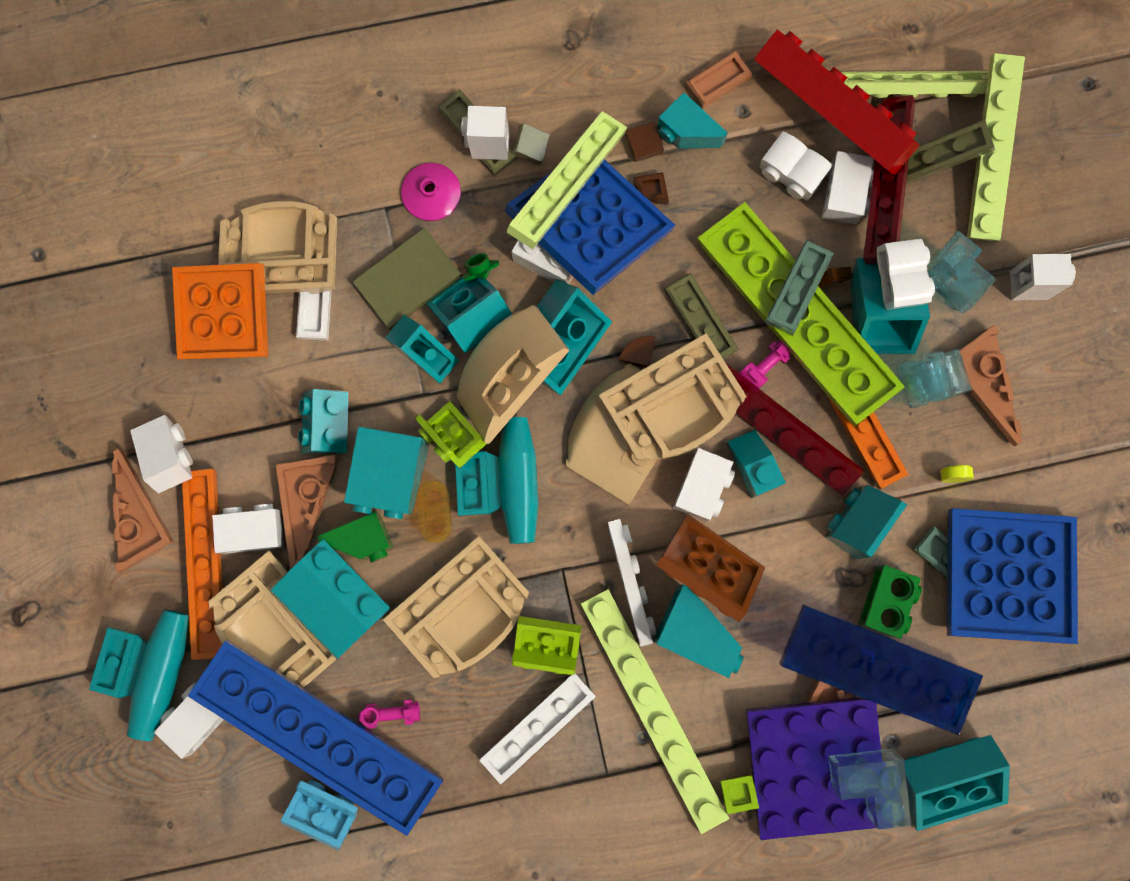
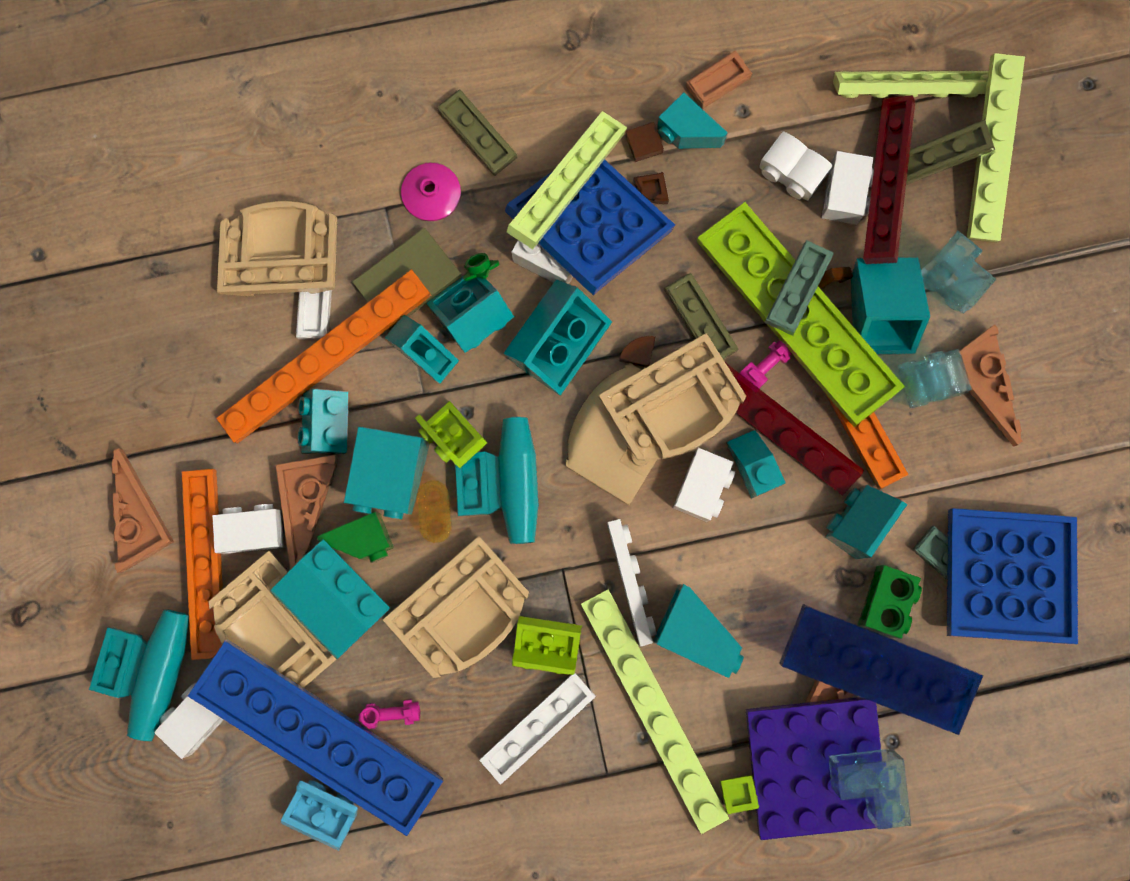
white brick [130,415,193,493] -> none
orange plate [172,263,269,360] -> none
tan slope [456,305,569,444] -> none
white brick [461,106,509,160] -> none
tile [512,123,550,164] -> none
dark orange plate [657,514,765,622] -> none
red brick [754,29,920,175] -> none
white brick [877,238,935,310] -> none
teal slope [899,735,1010,831] -> none
neon yellow tile [940,465,974,483] -> none
white brick [1010,254,1076,301] -> none
none -> orange plate [216,269,432,444]

